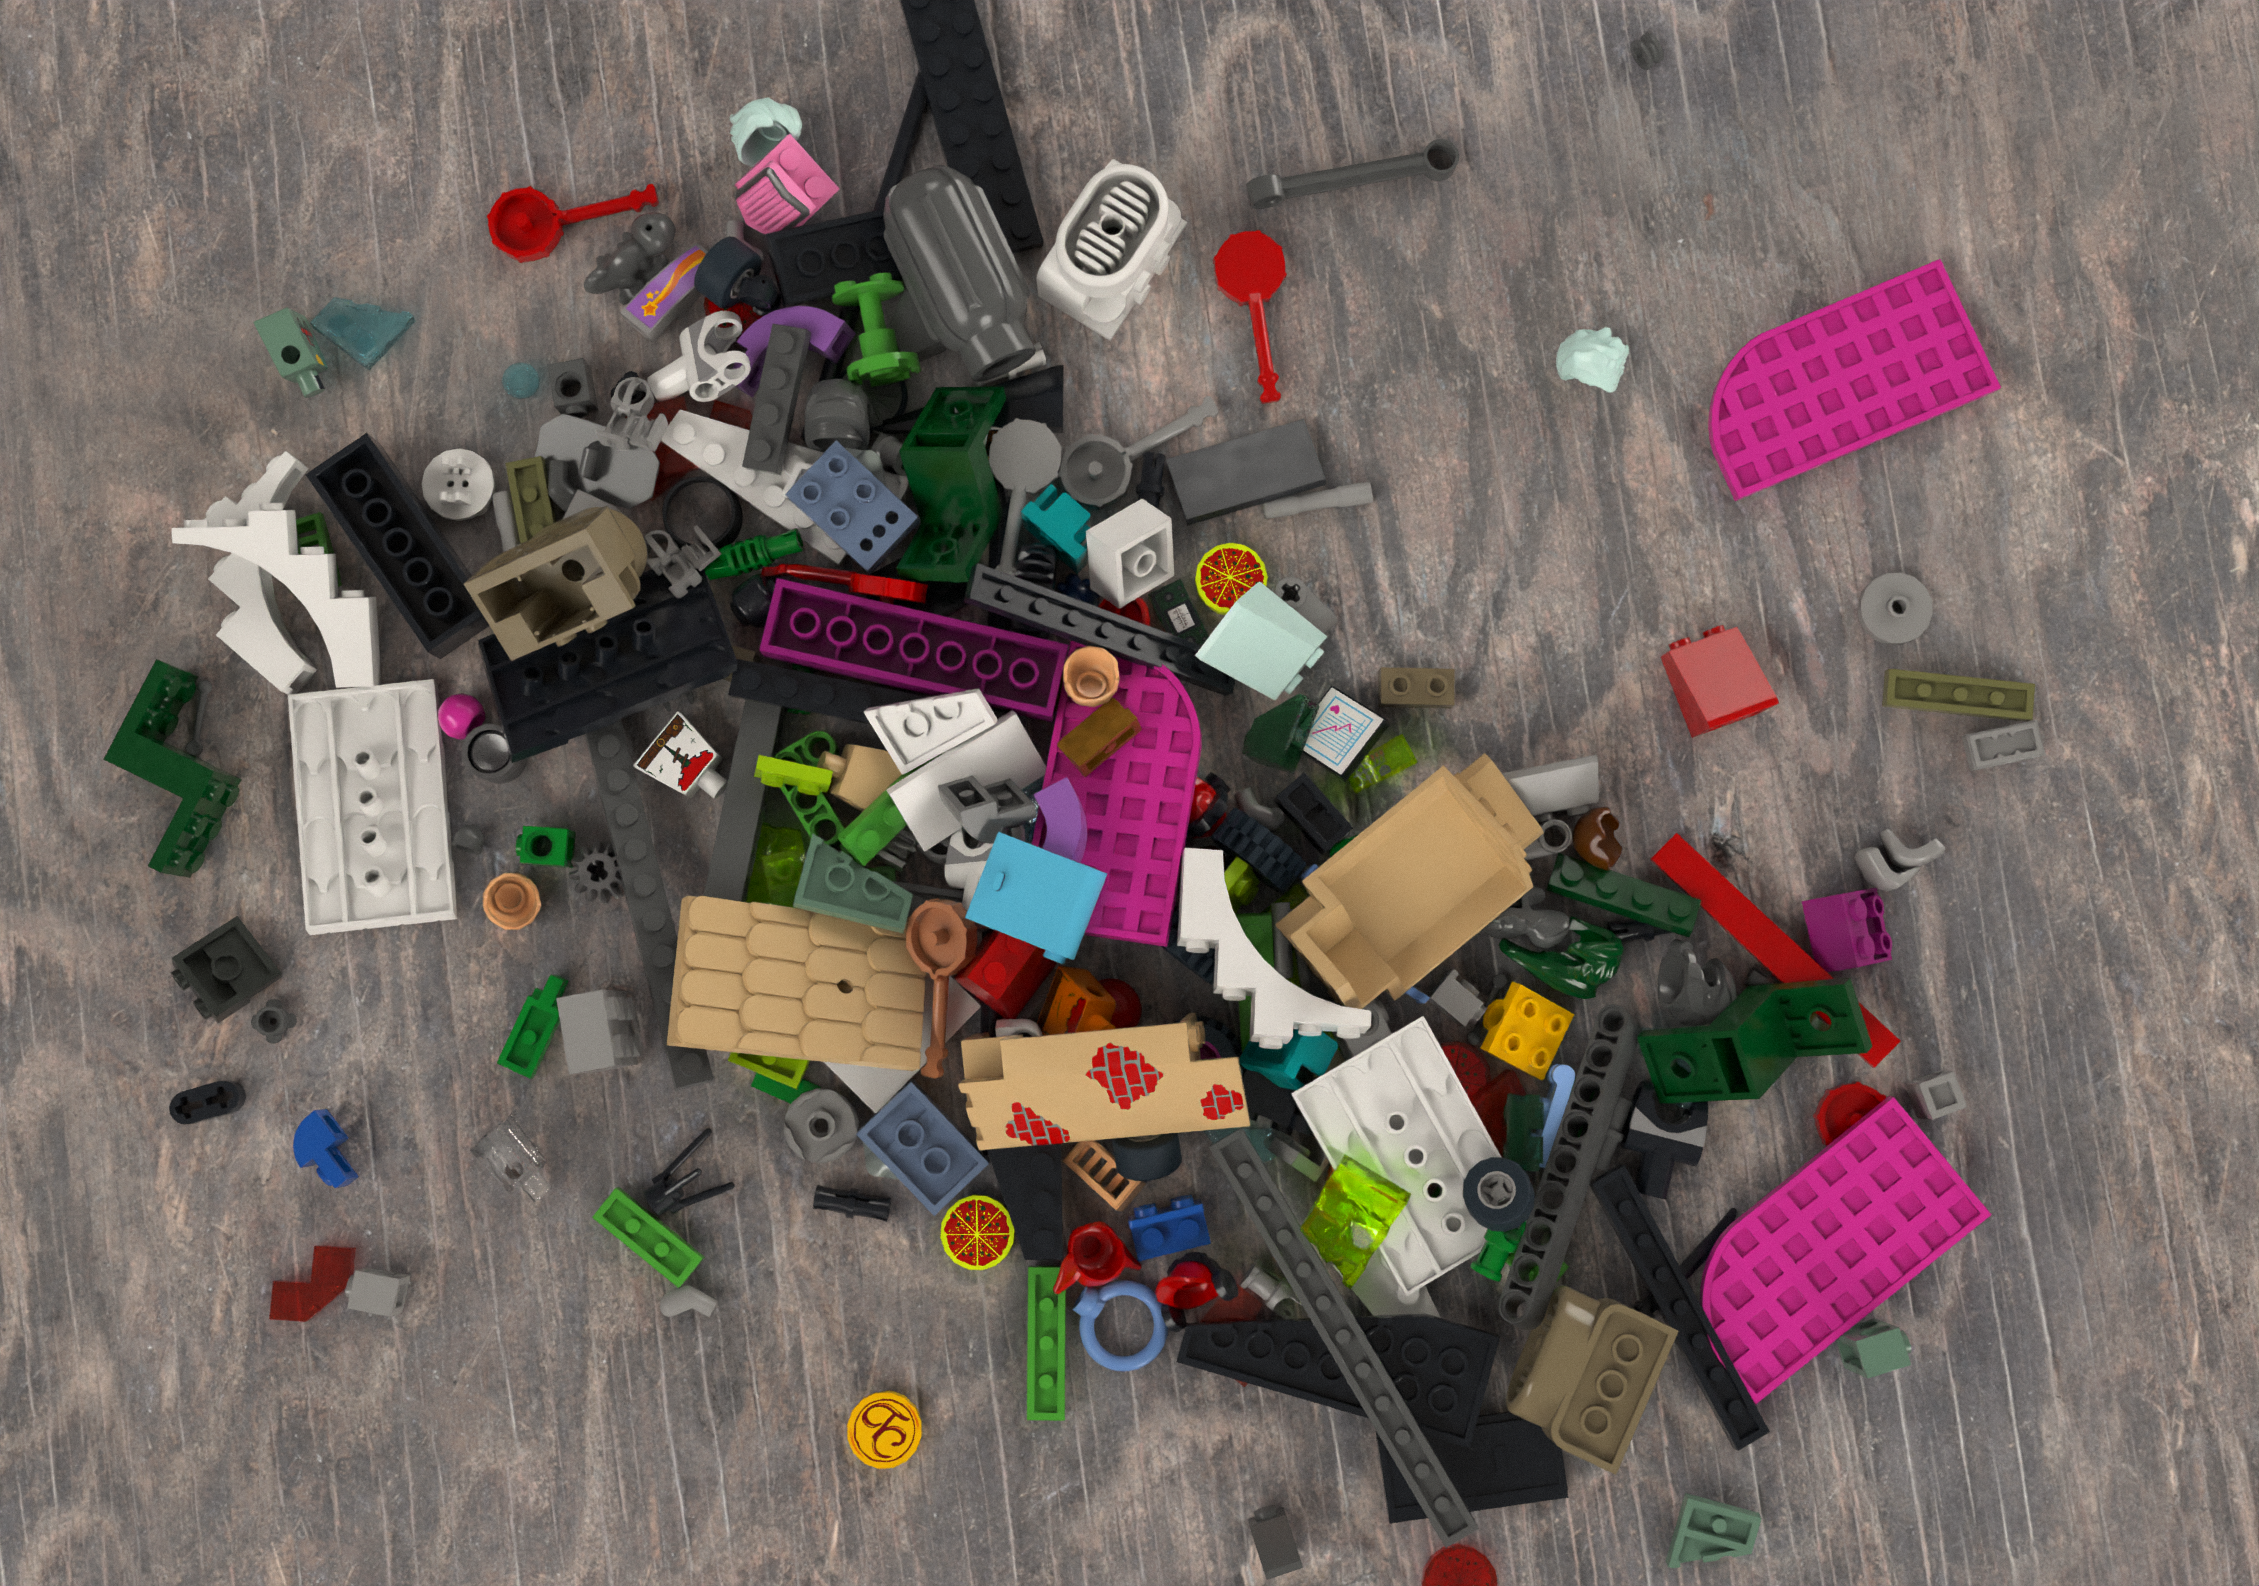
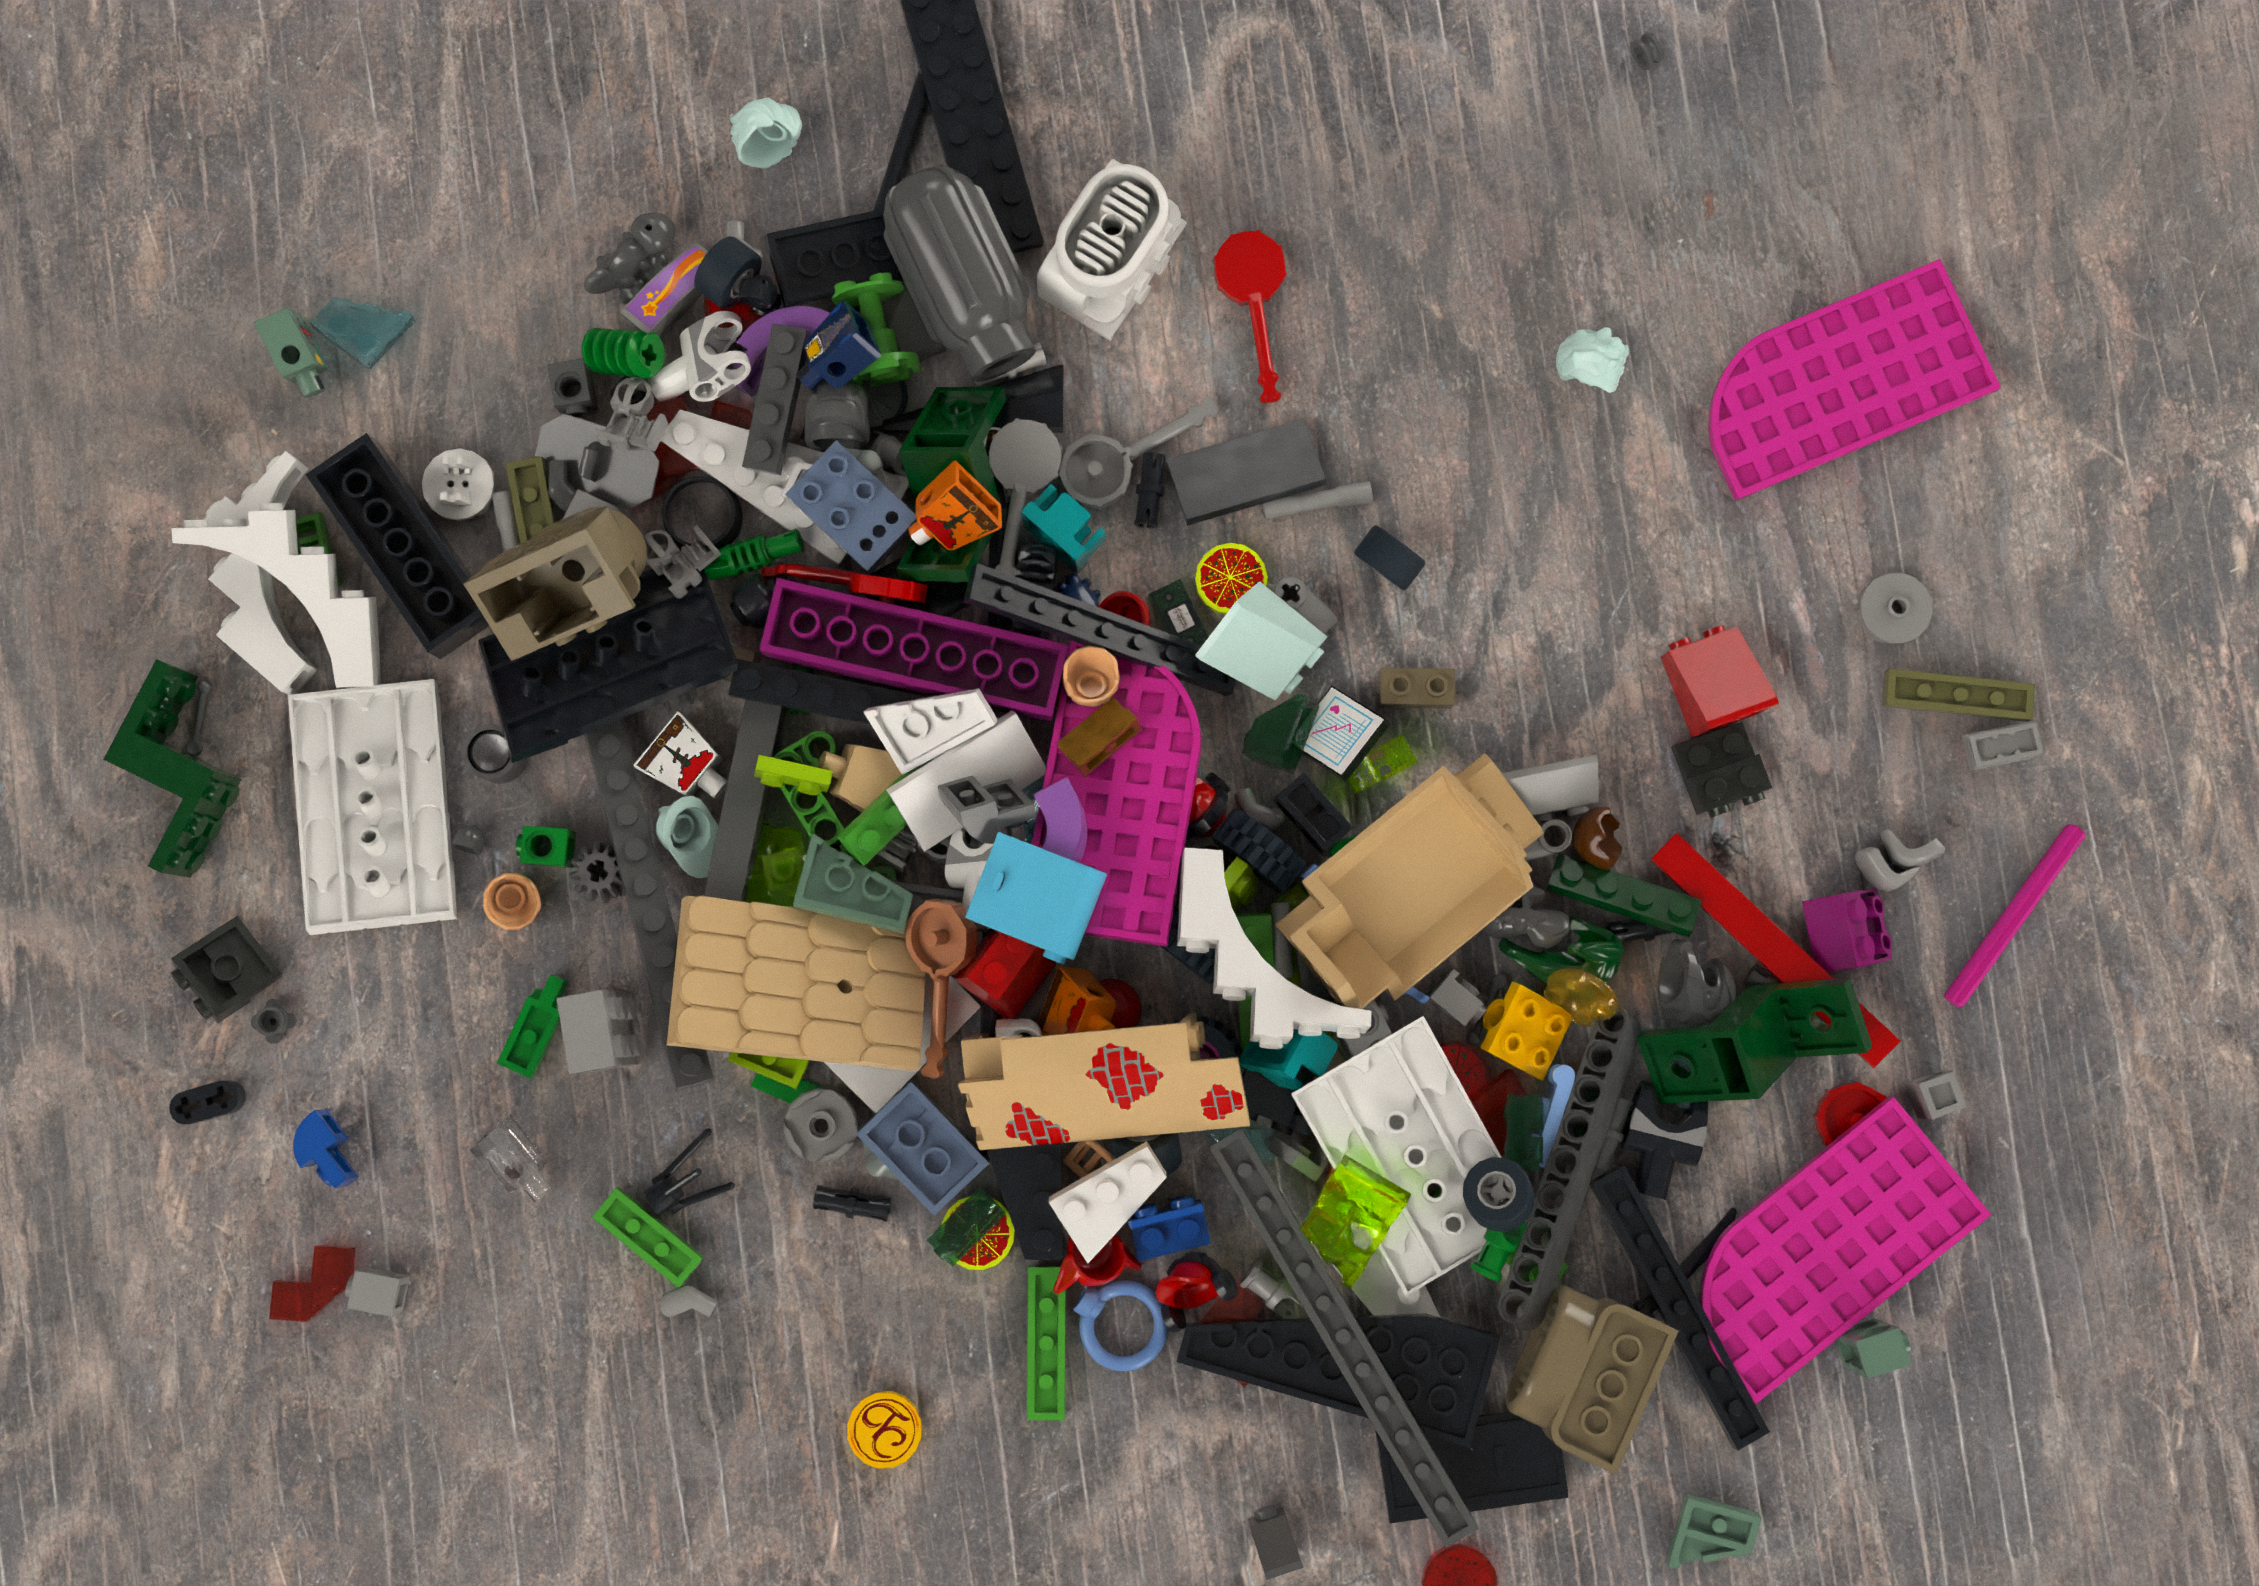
dark pink piece [438,693,485,740] -> none
red piece [487,184,659,263] -> none
clear light blue plate [502,362,540,399] -> none
bright pink piece [734,133,839,235] -> none
white brick [1086,499,1174,609] -> none
dark grey piece [1246,139,1459,209] -> none
none -> green piece [582,328,665,378]
none -> light aqua piece [656,796,718,878]
none -> dark blue torso [796,300,881,390]
none -> orange torso [908,460,1002,550]
none -> clear green hinge [927,1186,1006,1267]
none -> white wing [1049,1141,1167,1263]
none -> black wheel [1354,525,1425,590]
none -> clear yellow dish [1544,968,1619,1027]
none -> pearl dark grey plate [1671,721,1772,818]
none -> dark pink axle [1944,824,2085,1007]

